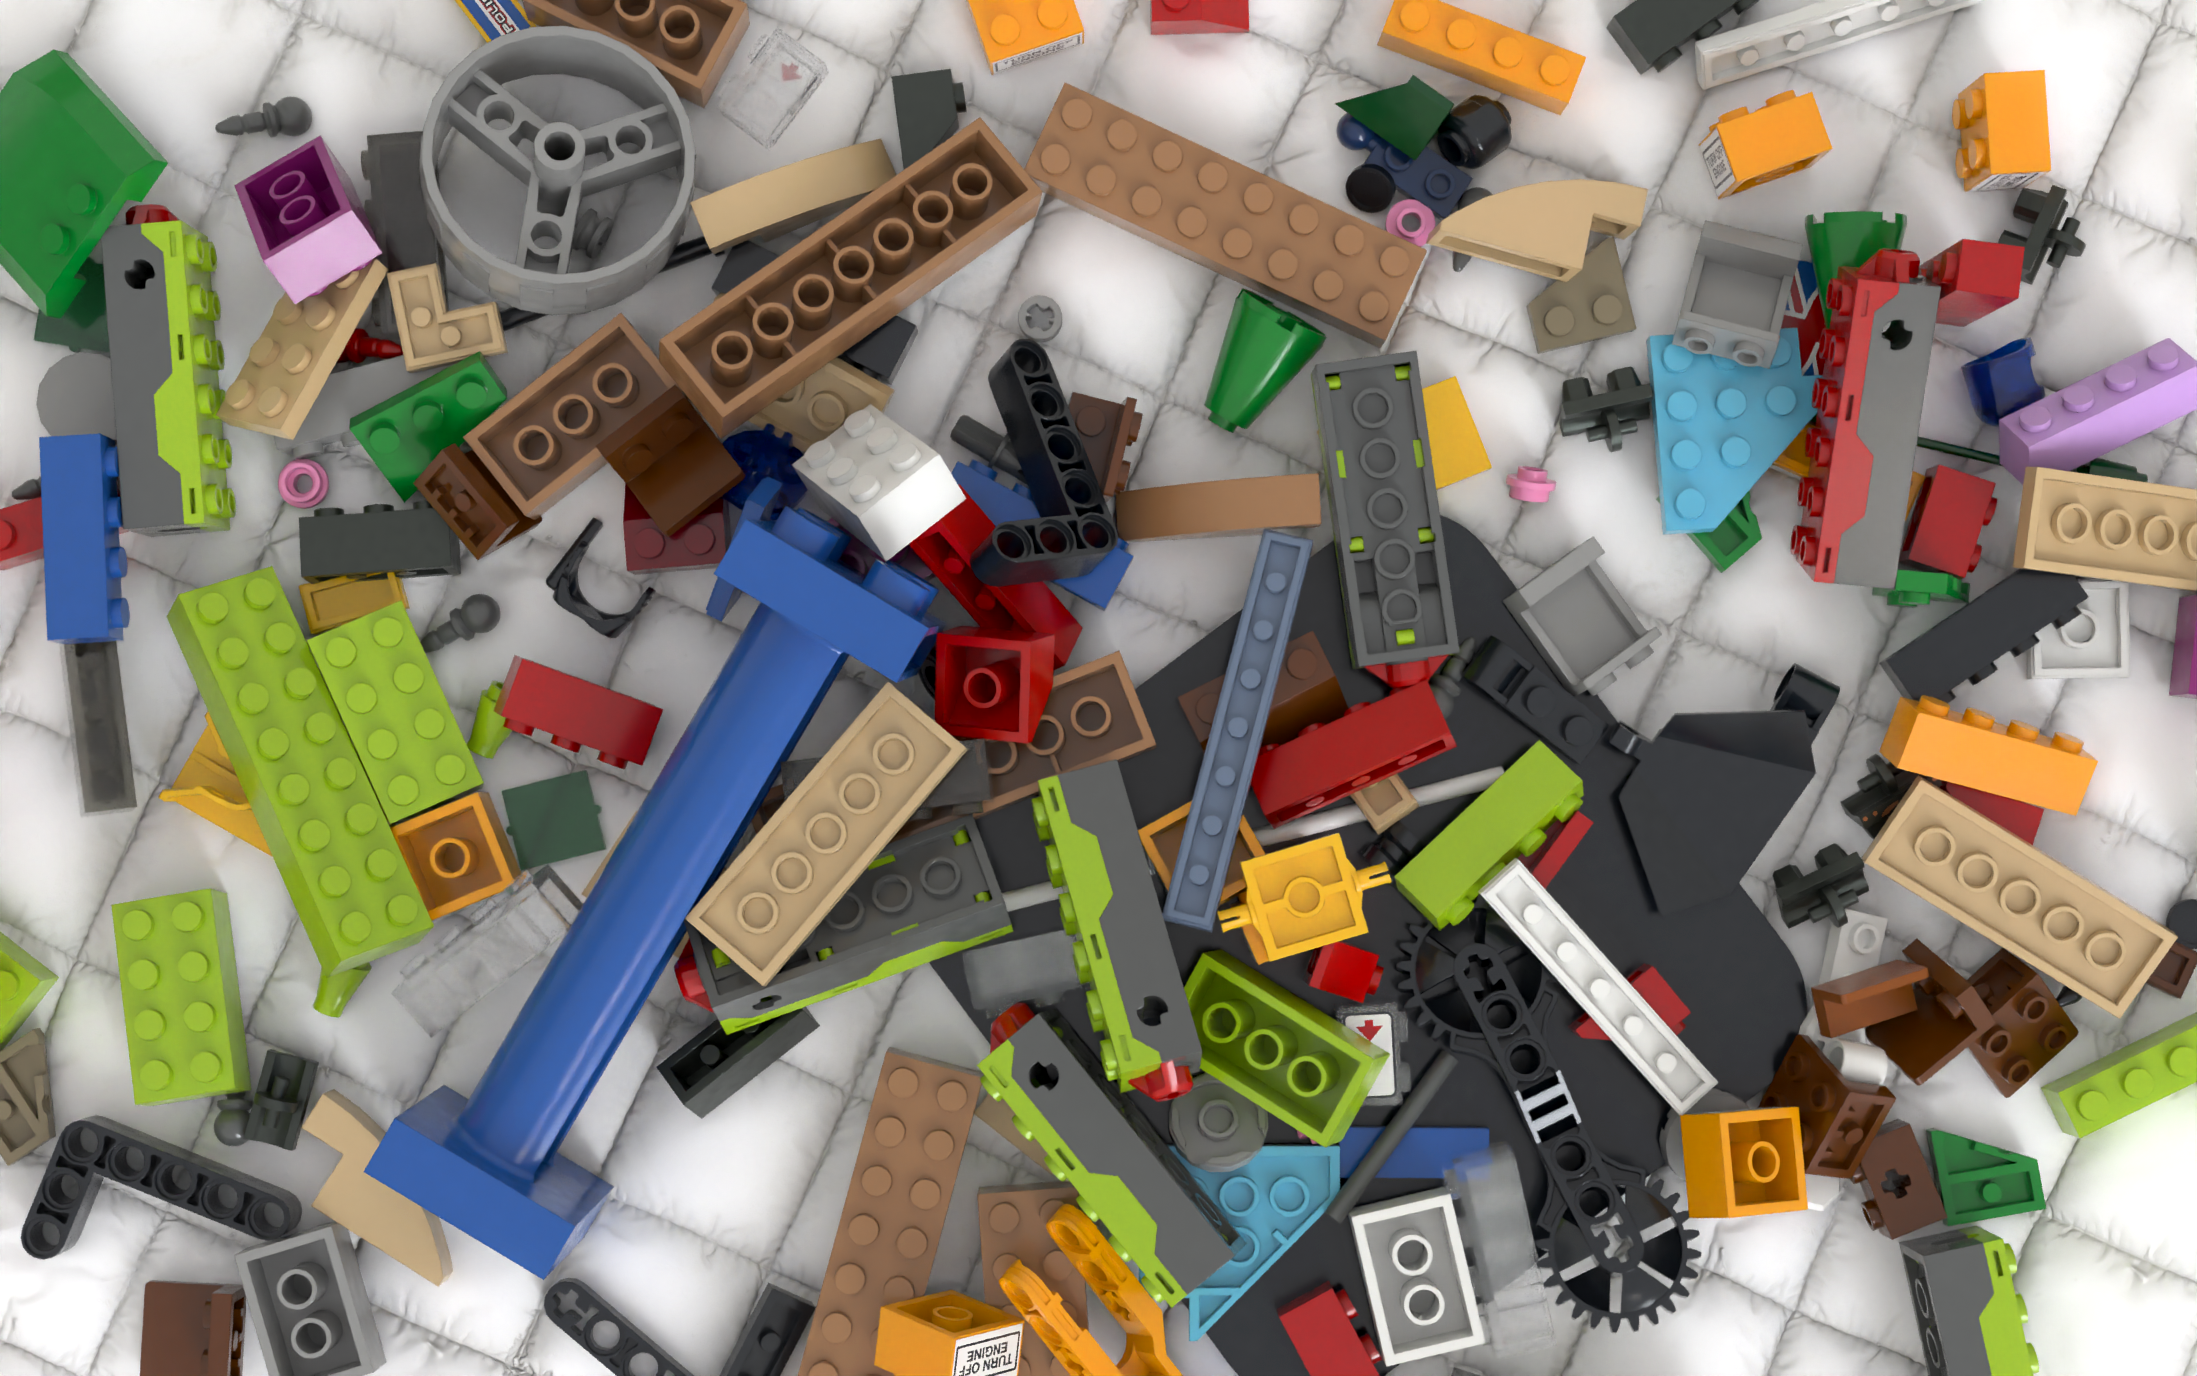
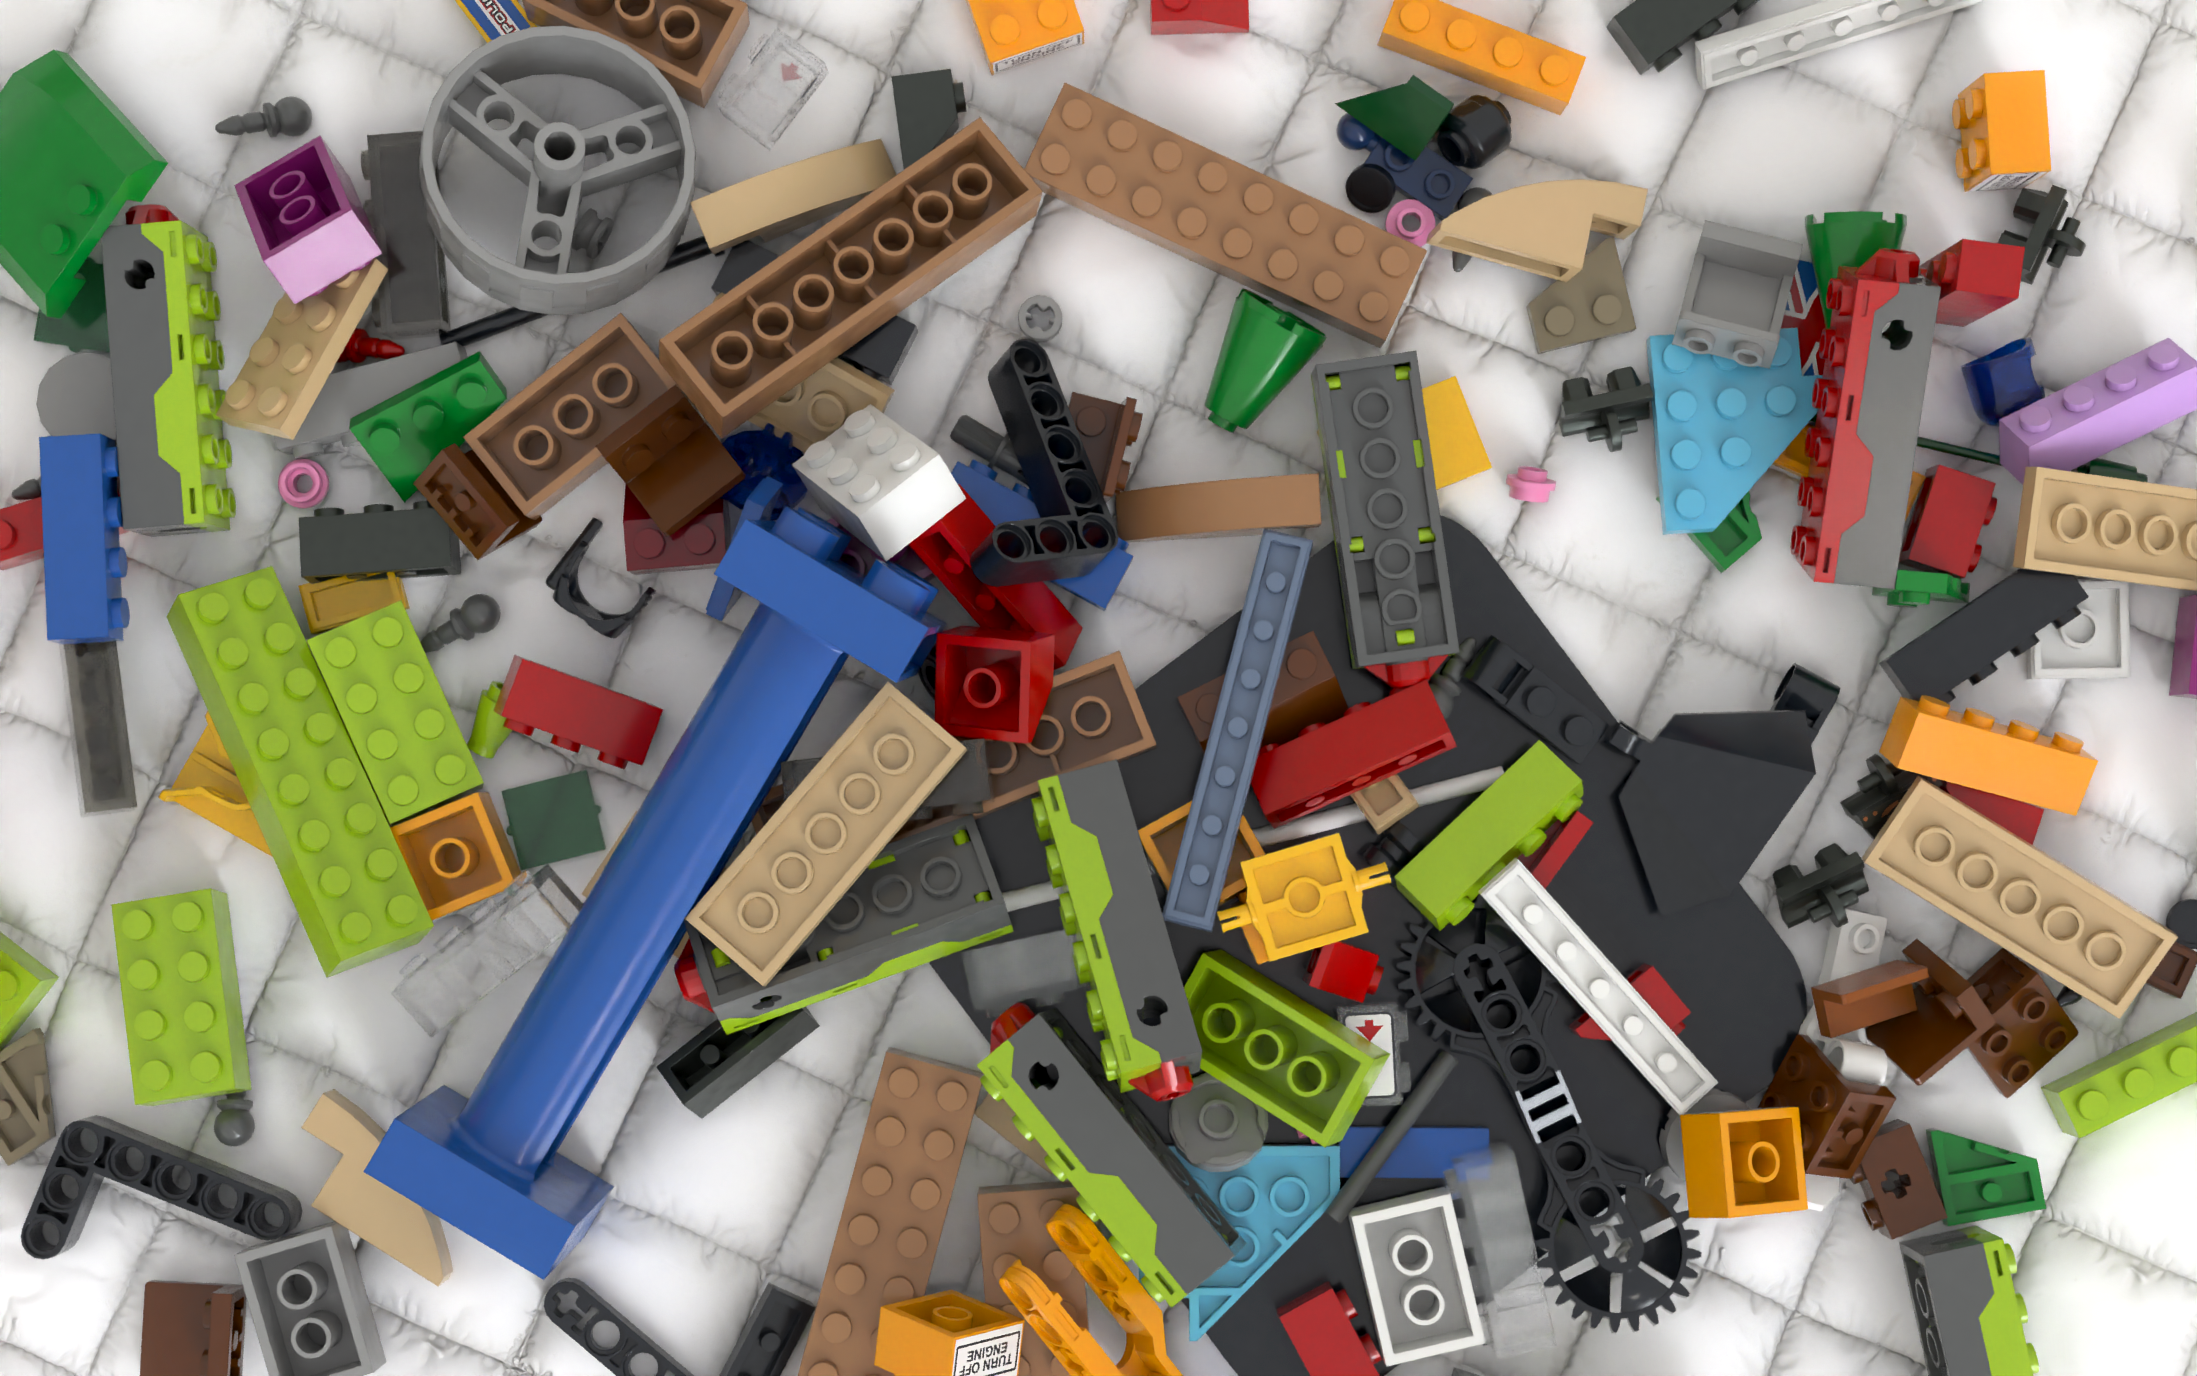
pearl dark grey hips [244,1049,319,1151] -> none
lime cone [313,962,372,1017] -> none
tan tile [387,263,508,373] -> none
light grey panel [1502,536,1662,697] -> none
light orange brick [1699,90,1833,200] -> none

